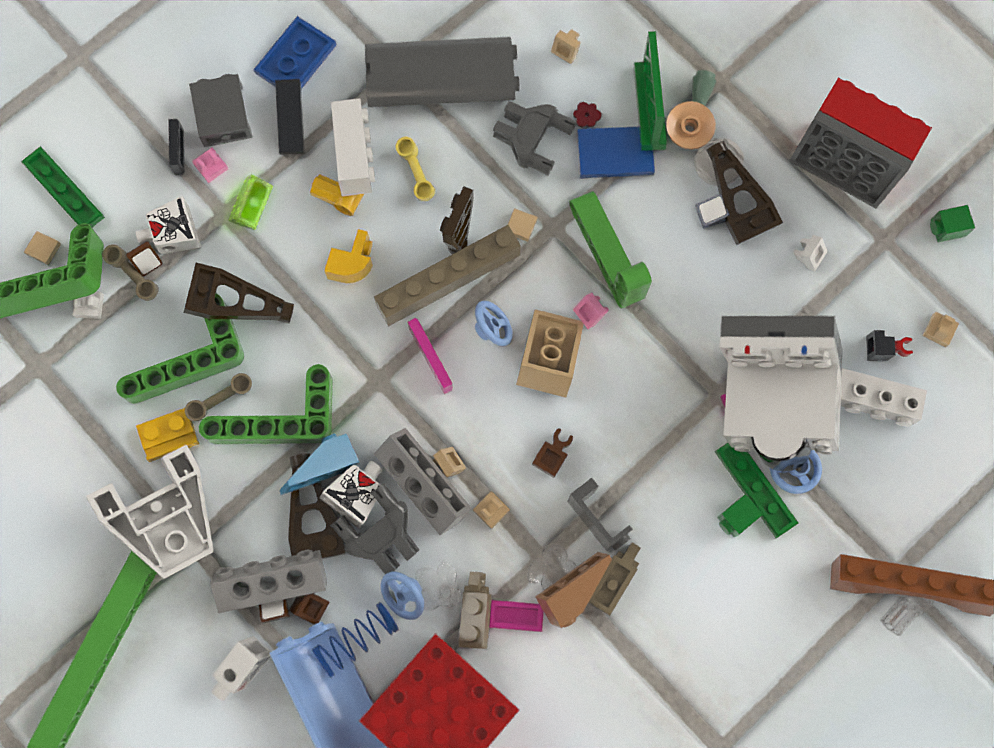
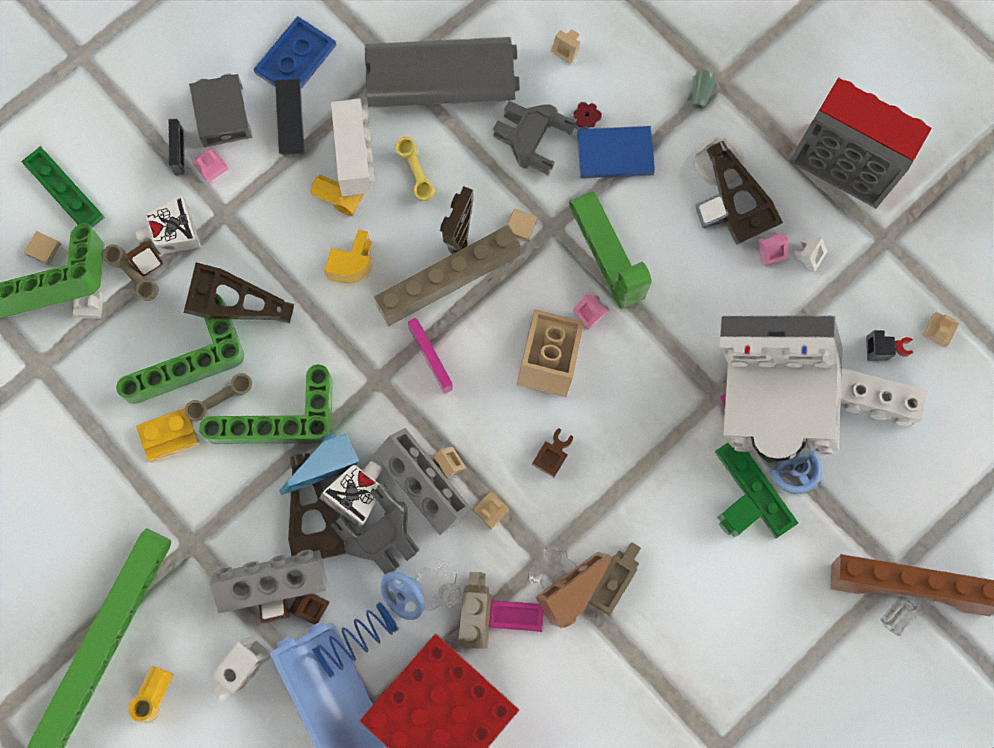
white wedge [86,445,214,579] -> none
clear neon green slope [228,174,274,230] -> none
light blue piece [475,301,513,346] -> none
dark grey panel [567,478,633,551] -> none
green fence [633,31,667,151] -> none
light nougat dish [666,101,716,149] -> none
green brick [930,205,975,242] -> none
none -> yellow piece [128,665,174,722]
none -> bright pink tile [758,233,788,266]

